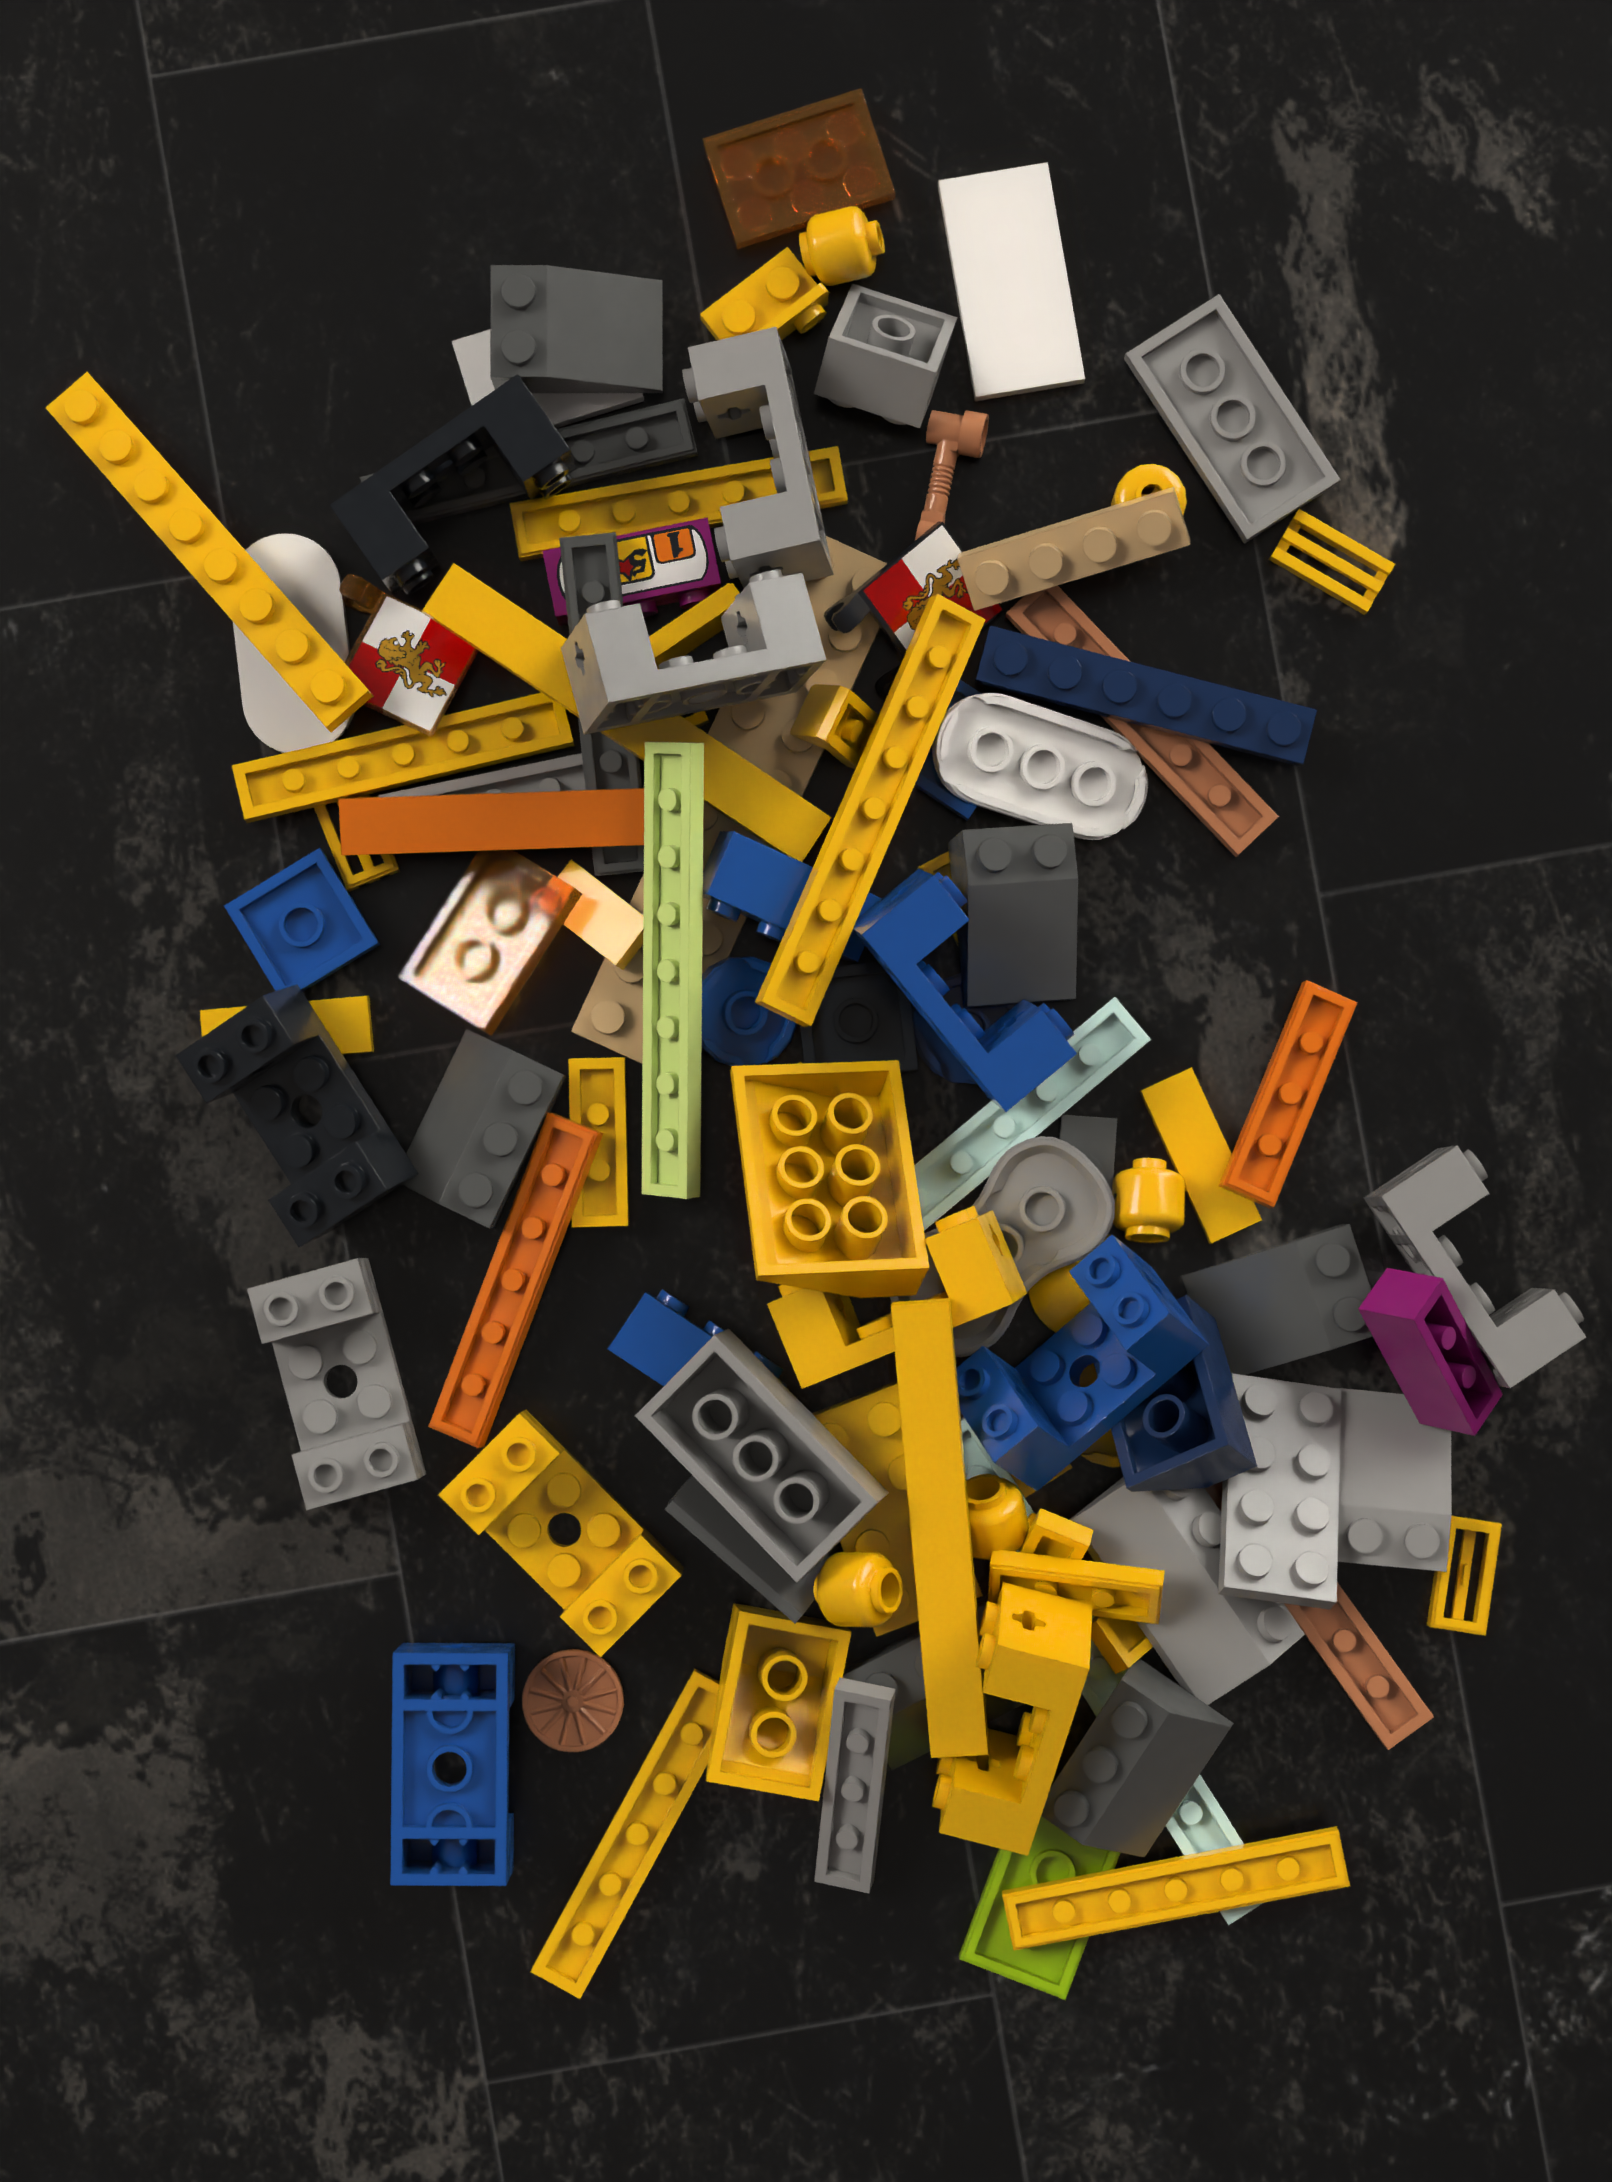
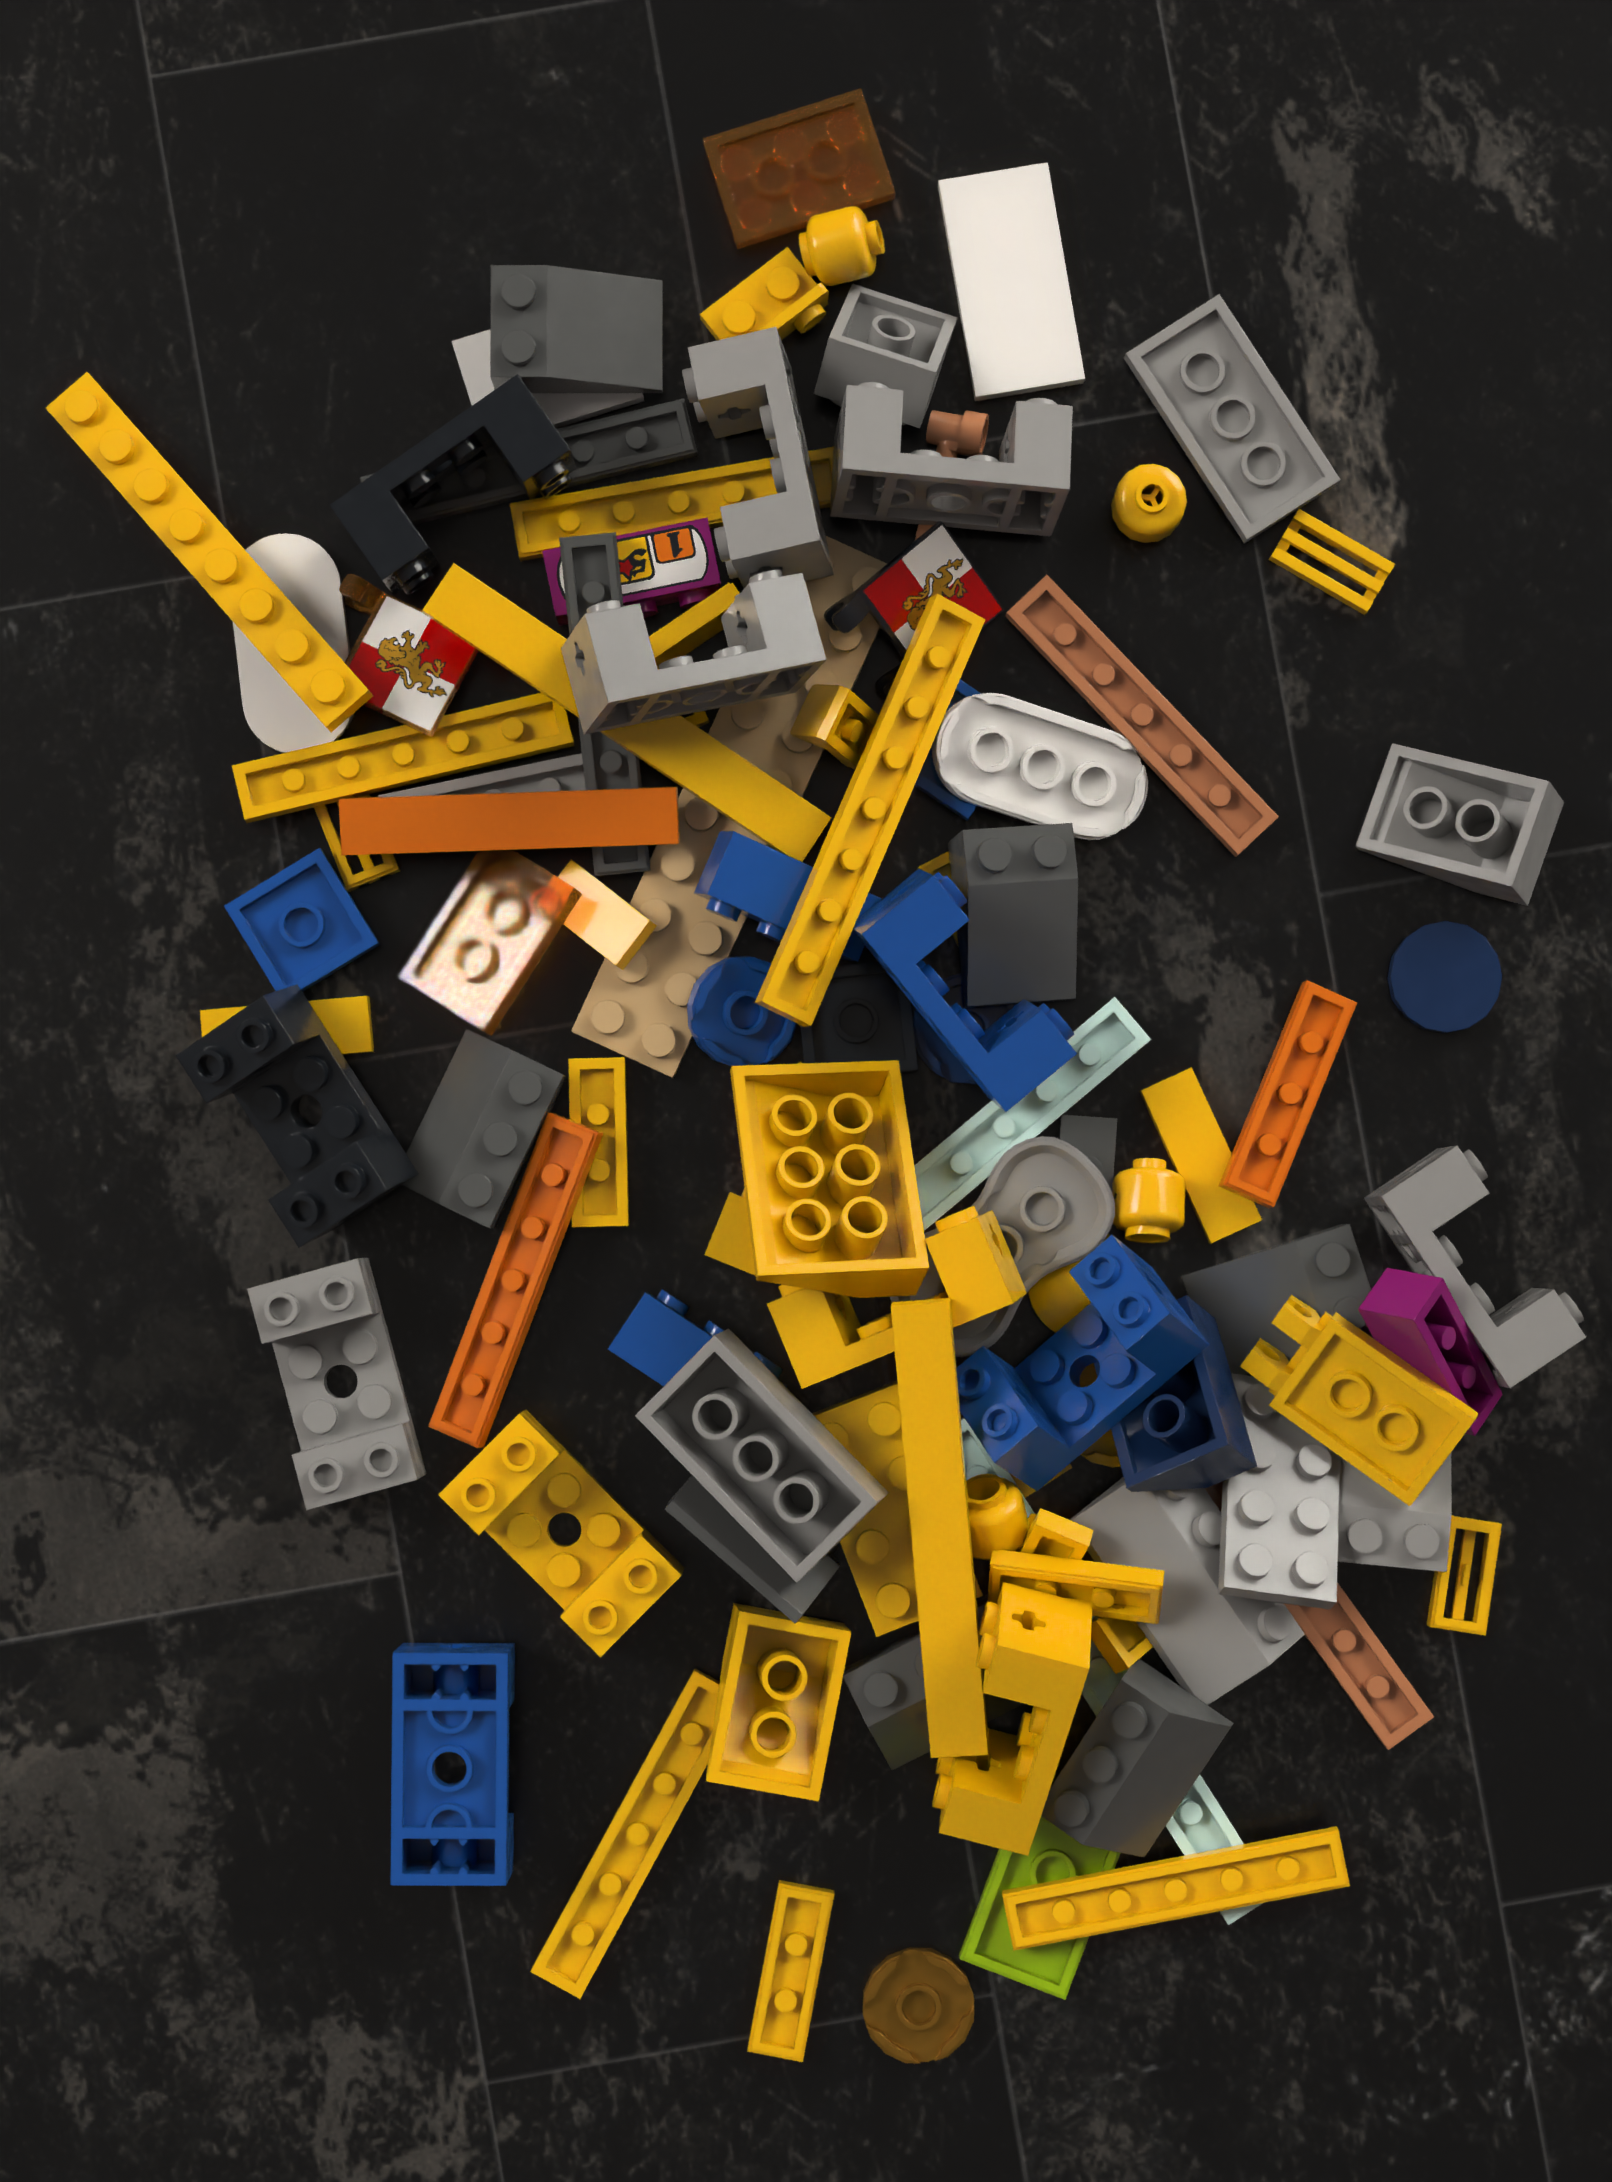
nougat wheel [522,1649,624,1752] -> none
yellowish green plate [642,742,704,1199] -> none
yellow head [813,1552,903,1627] -> none
light grey plate [814,1677,896,1893] -> none
tan plate [957,487,1190,611] -> none
dark blue plate [975,626,1317,767] -> none
none -> yellow brick [704,1187,756,1276]
none -> yellow tile [747,1880,834,2062]
none -> light grey plate [830,382,1073,536]
none -> pearl gold tile [863,1947,974,2064]
none -> yellow tile [1240,1294,1478,1506]
none -> light grey slope [1355,743,1564,906]
none -> dark blue tile [1387,921,1502,1034]

